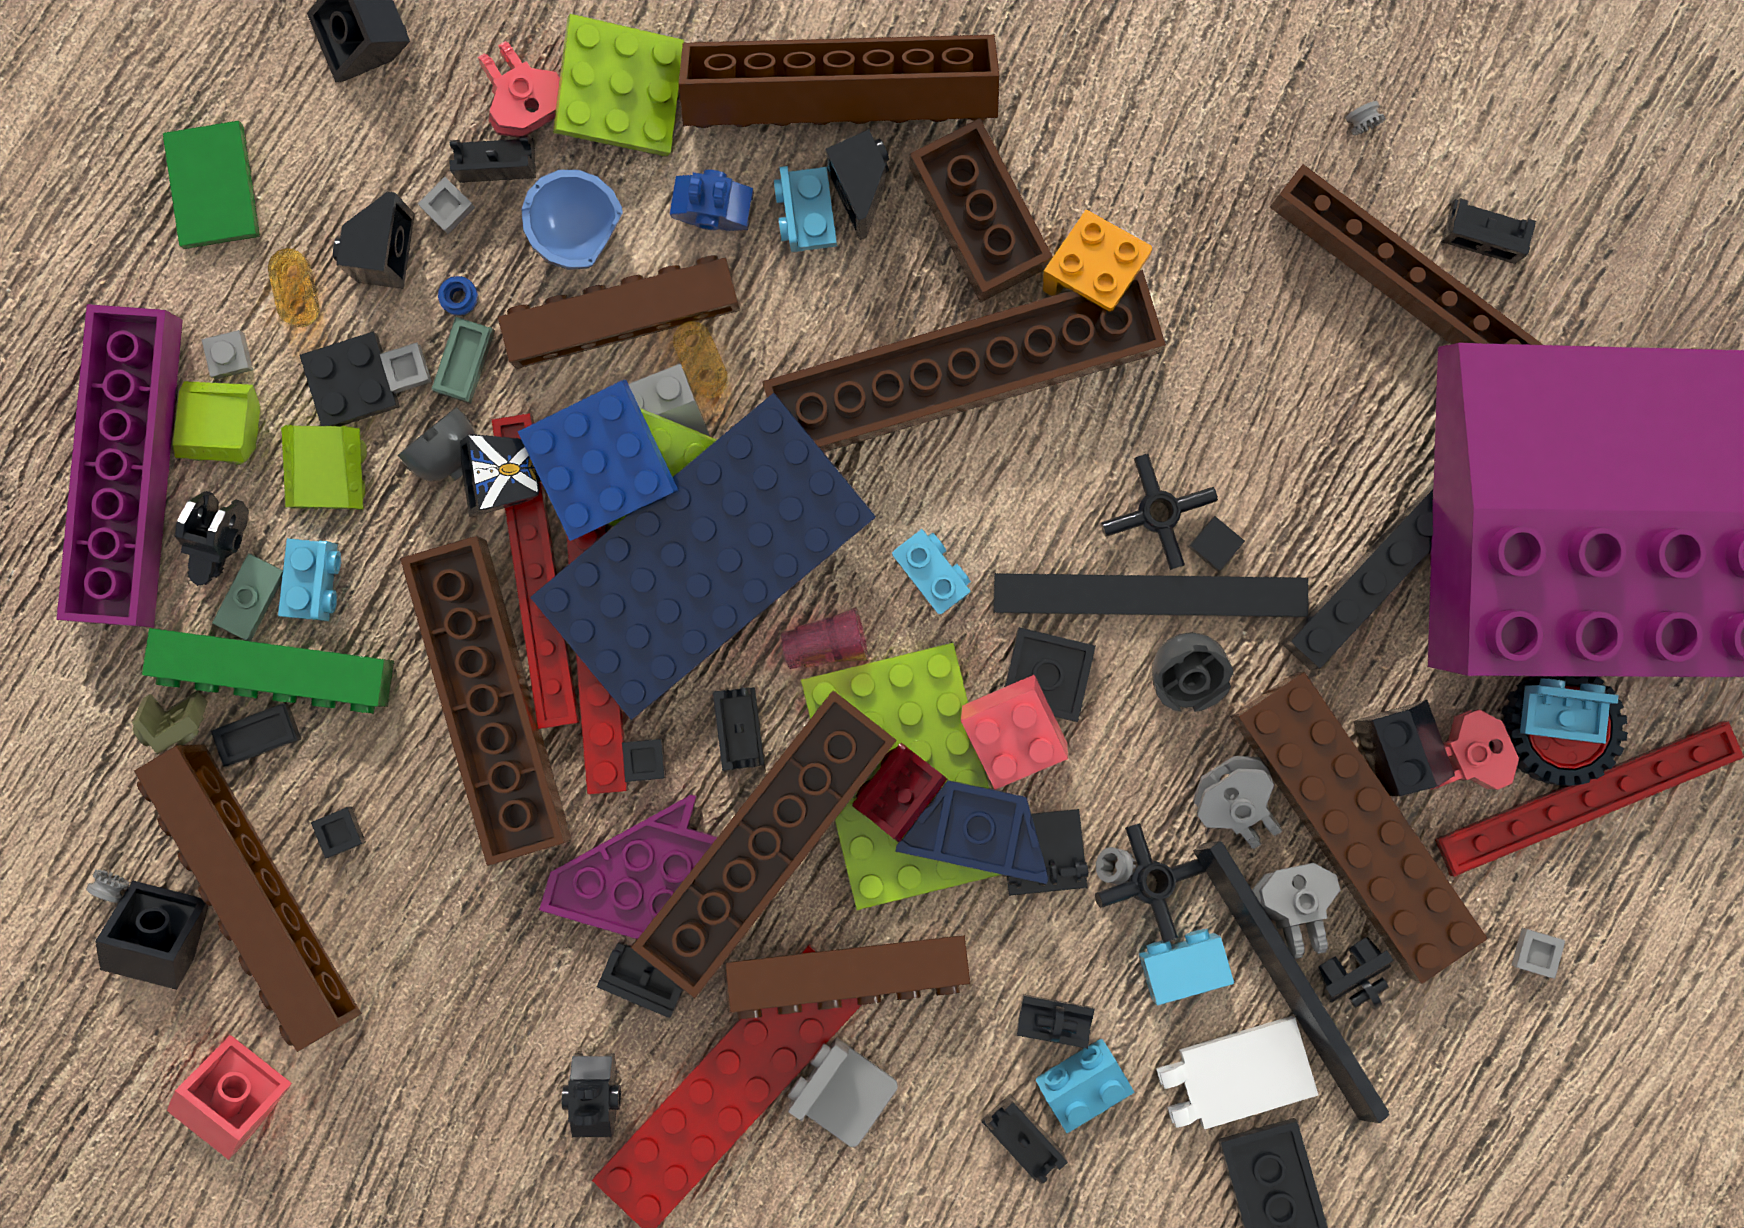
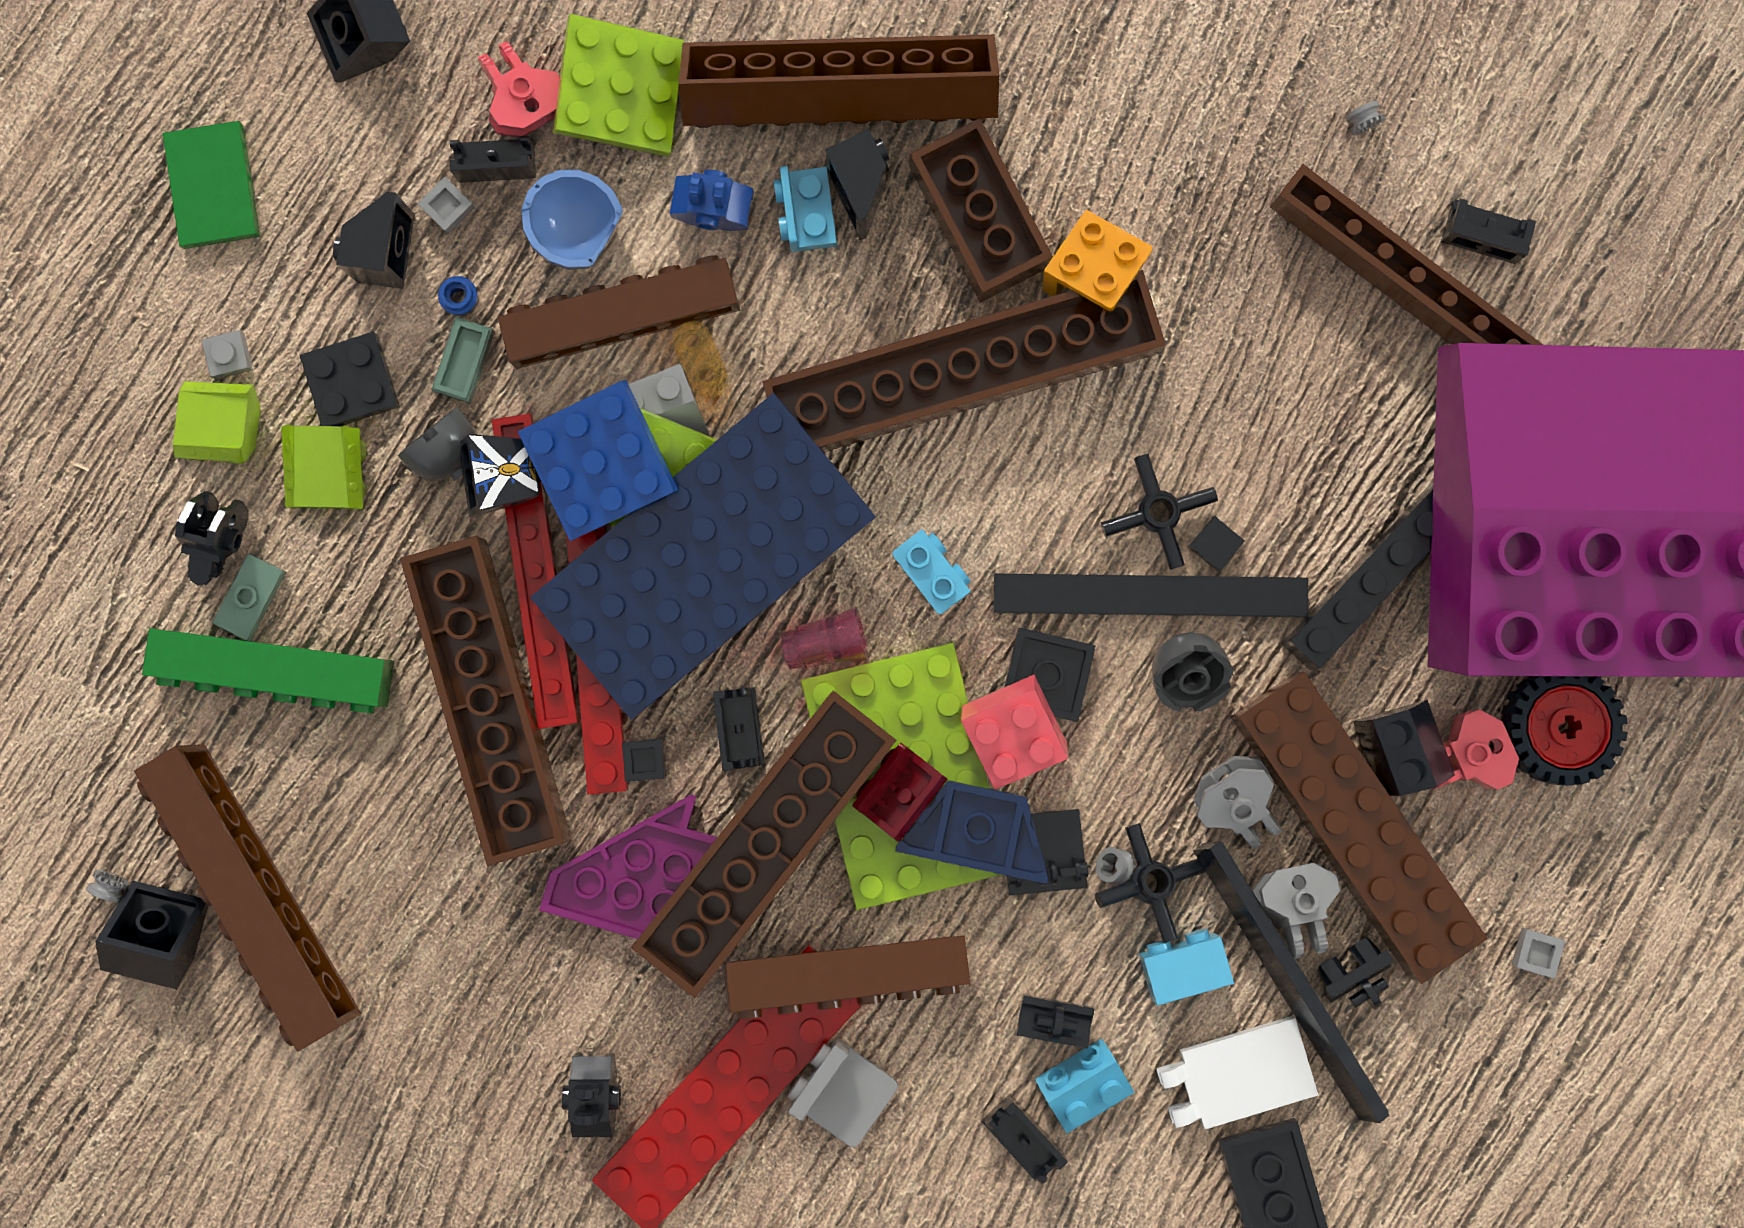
magenta brick [56,304,183,628] -> none
olive bracket [132,690,208,755] -> none
coral slope [167,1035,292,1160] -> none
black tile [211,703,302,767] -> none
clear yellow plate [268,248,320,328] -> none
medium azure bracket [278,538,341,621] -> none
black plate [311,806,366,859] -> none
light grey plate [380,342,432,394] -> none
black hinge [597,941,684,1018] -> none
red tile [1435,721,1744,877] -> none
medium azure bracket [1520,678,1619,744] -> none

